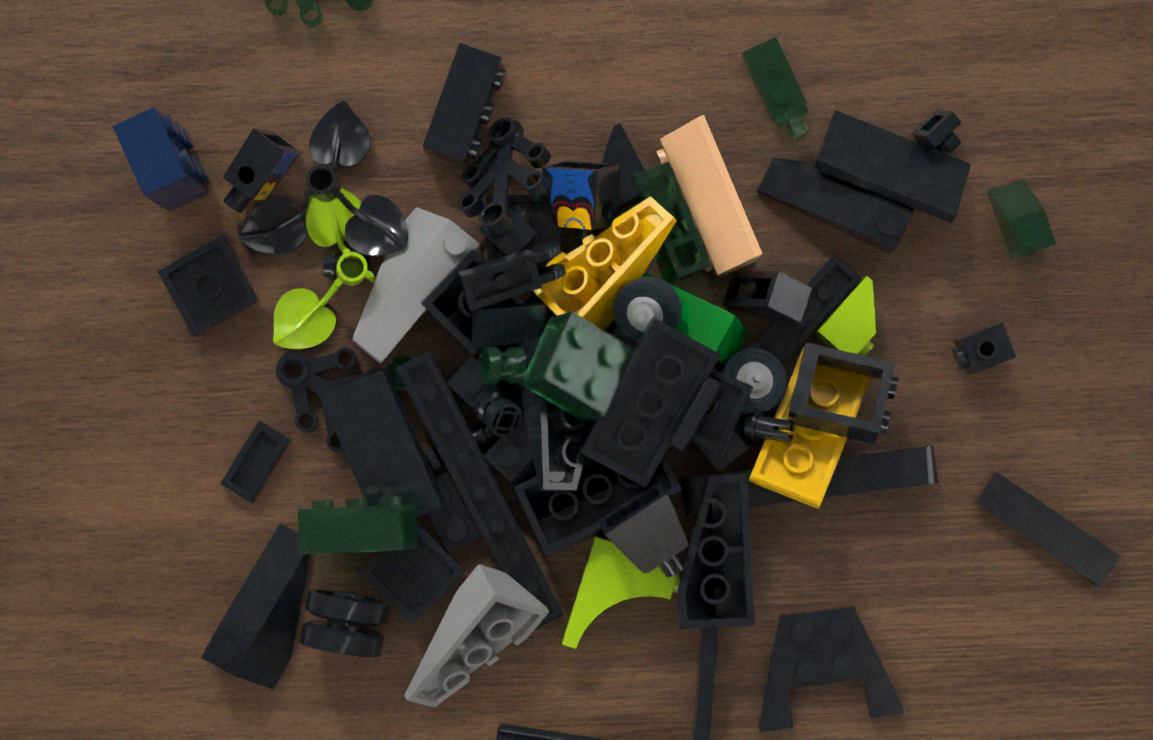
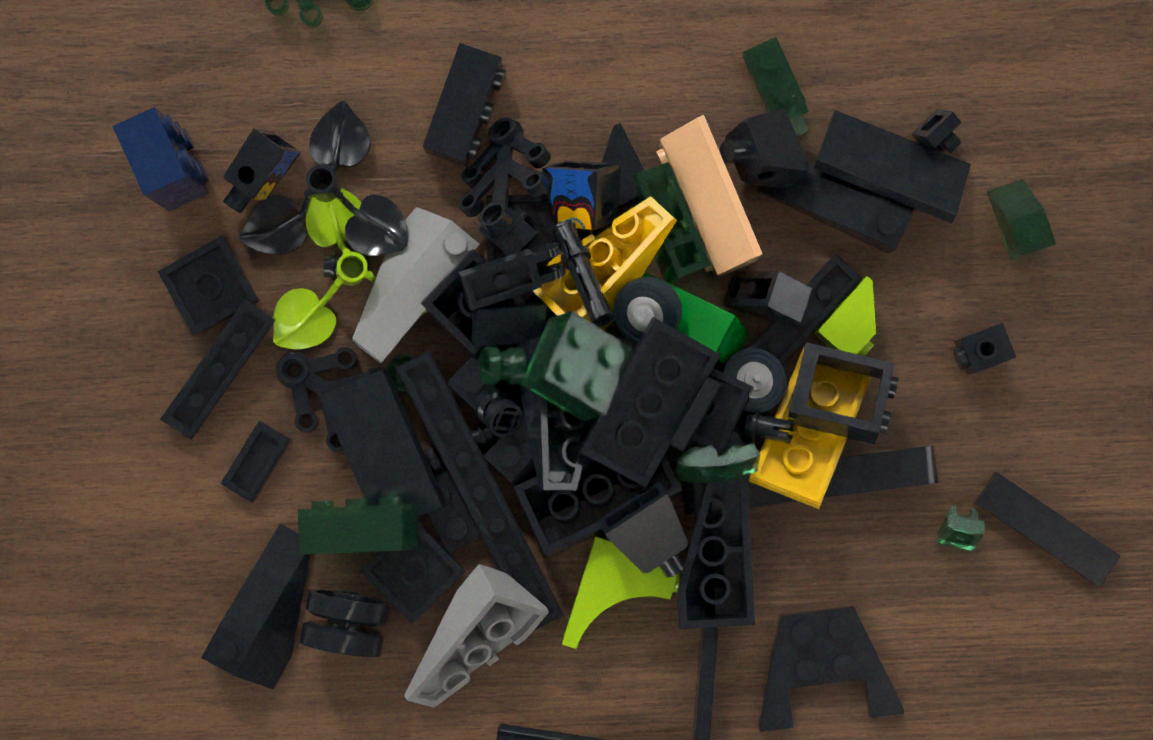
none -> black tile [160,298,276,440]
none -> black pin [552,220,614,327]
none -> clear green slope [676,443,760,483]
none -> black torso [719,109,811,189]
none -> clear green tile [937,504,985,551]

